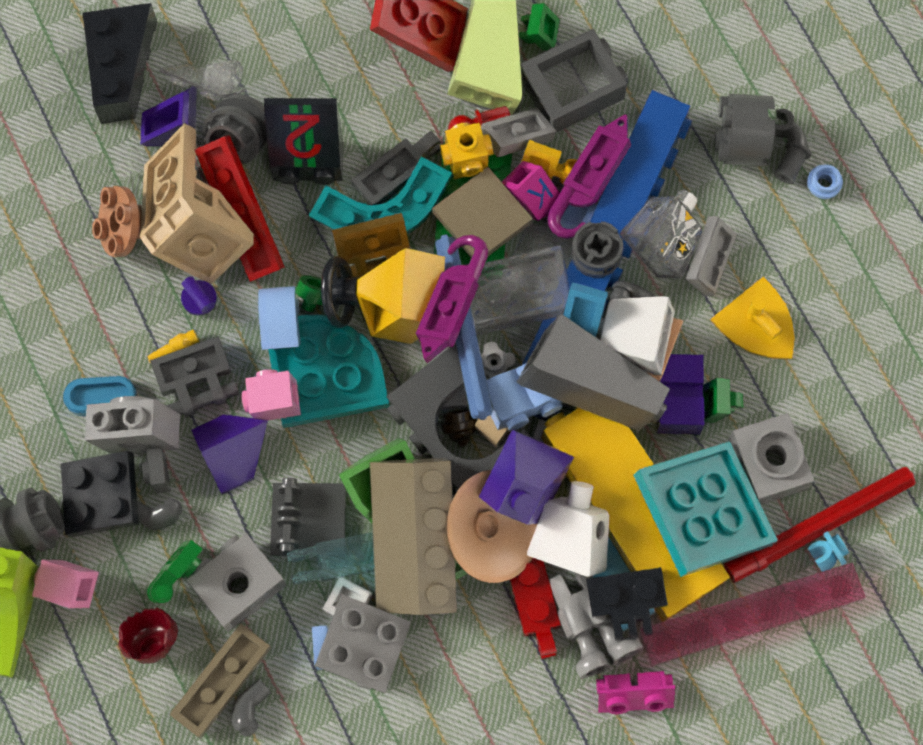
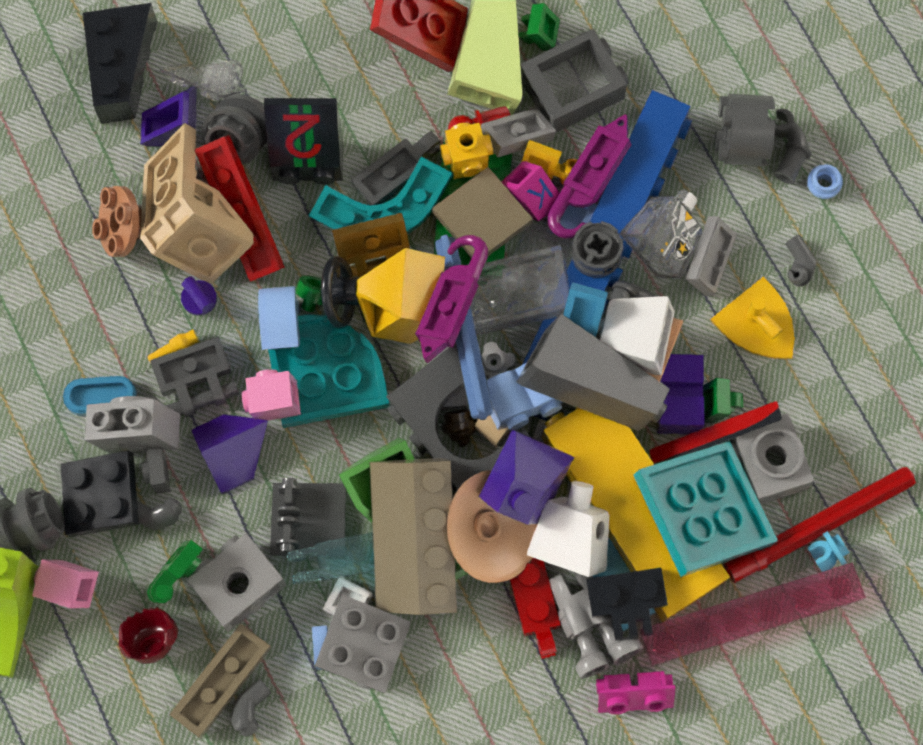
none -> red sticker [649,401,782,465]
none -> dark grey arm [785,235,817,287]

